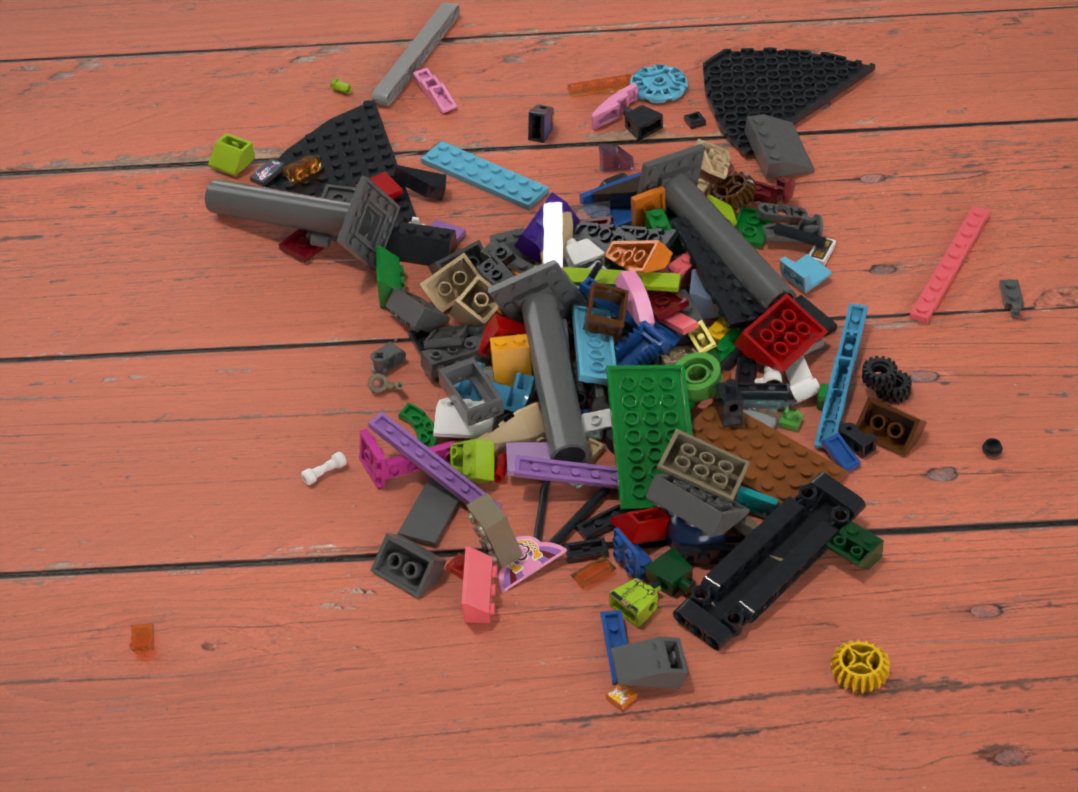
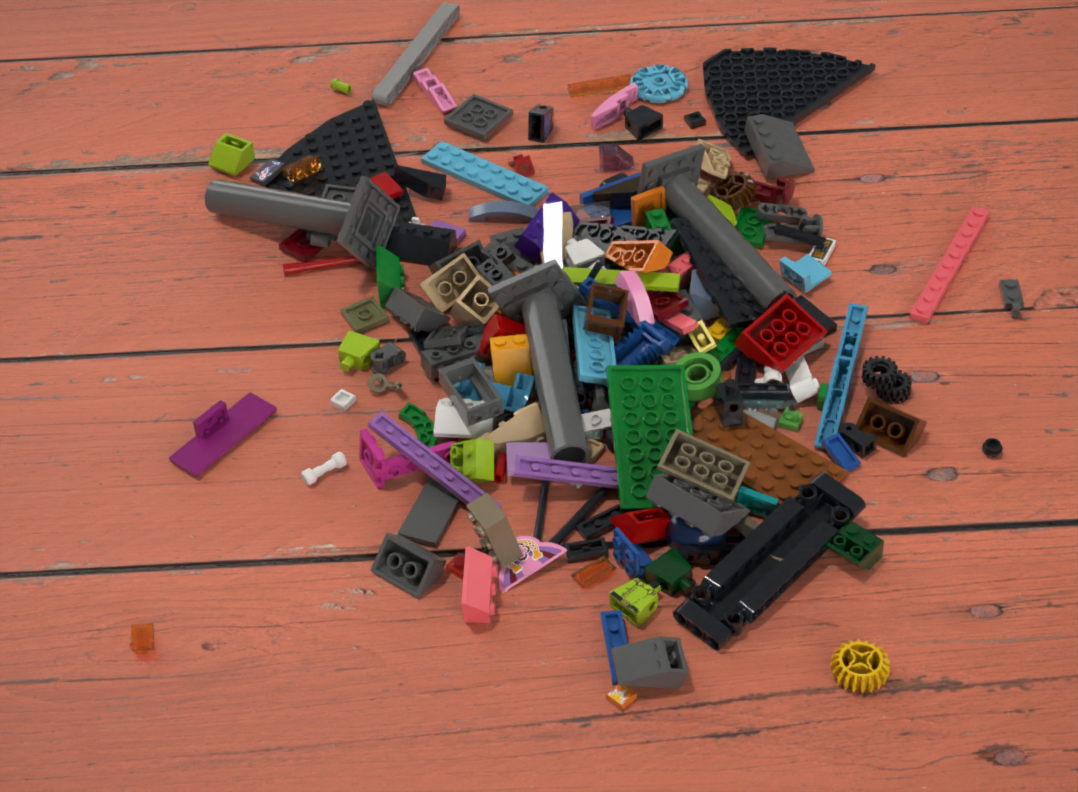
none -> magenta bracket [169,392,277,477]
none -> red piece [283,255,362,275]
none -> white tile [329,389,357,412]
none -> lime torso [338,330,380,372]
none -> olive tile [340,296,390,334]
none -> dark grey plate [444,94,513,140]
none -> sand blue slope [469,201,539,223]
none -> red bracket [508,154,535,177]

